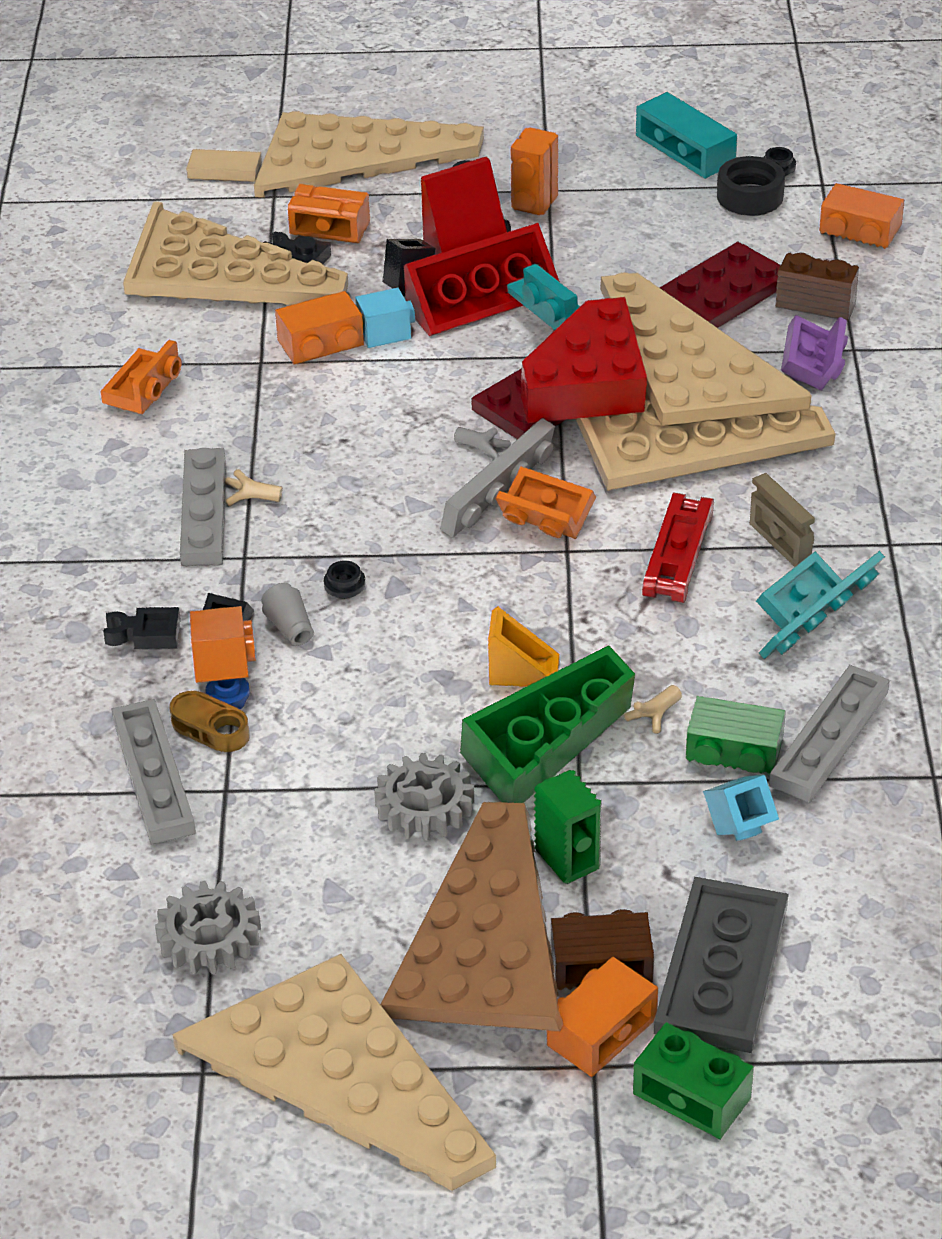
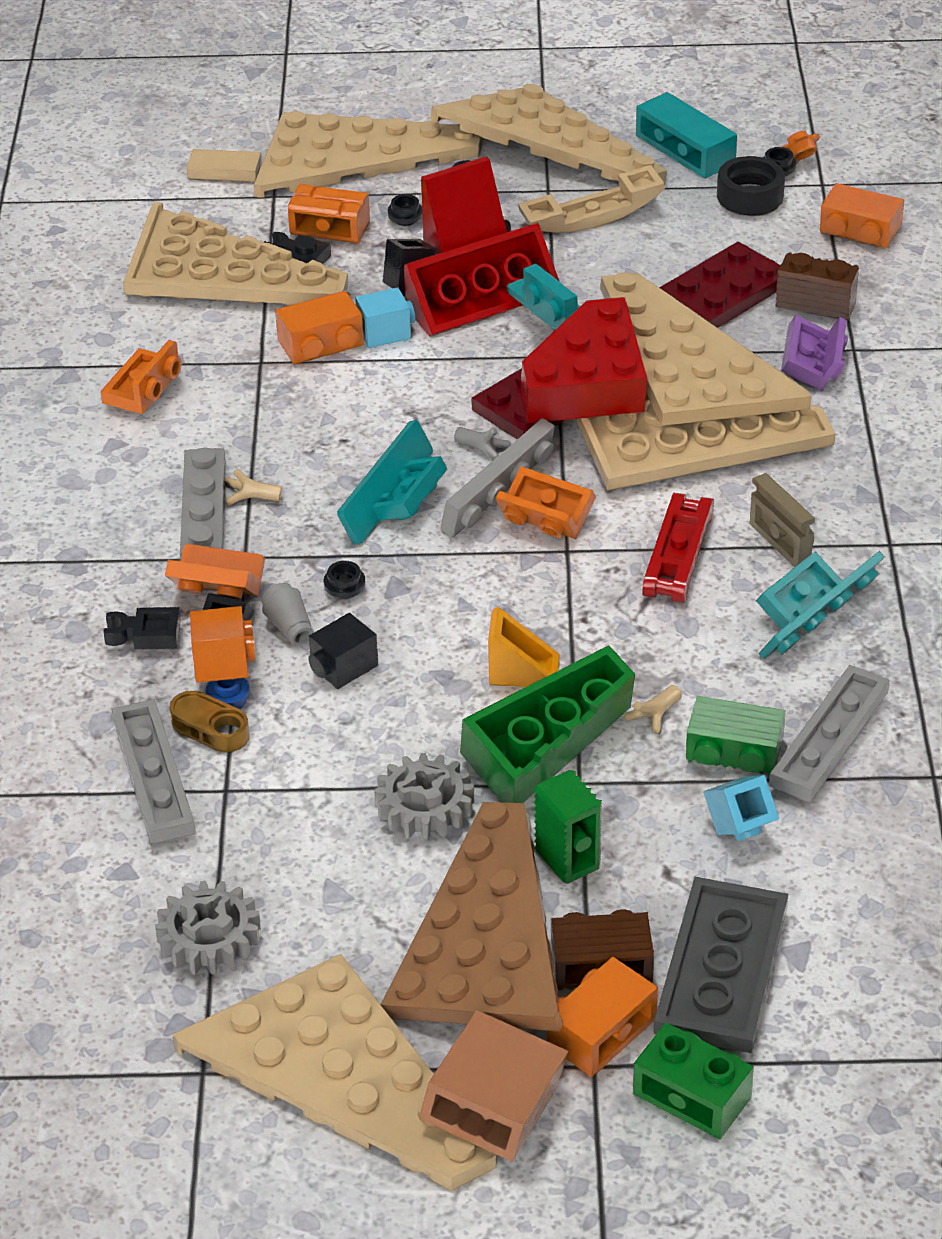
orange brick [511,127,558,215] -> none
none -> orange bracket [165,544,265,600]
none -> black brick [308,612,379,689]
none -> teal bracket [337,420,447,544]
none -> black plate [387,194,422,226]
none -> nougat brick [419,1010,568,1162]
none -> tan wing [430,84,667,183]
none -> tan slope [518,165,665,233]
none -> orange plate [782,131,820,161]

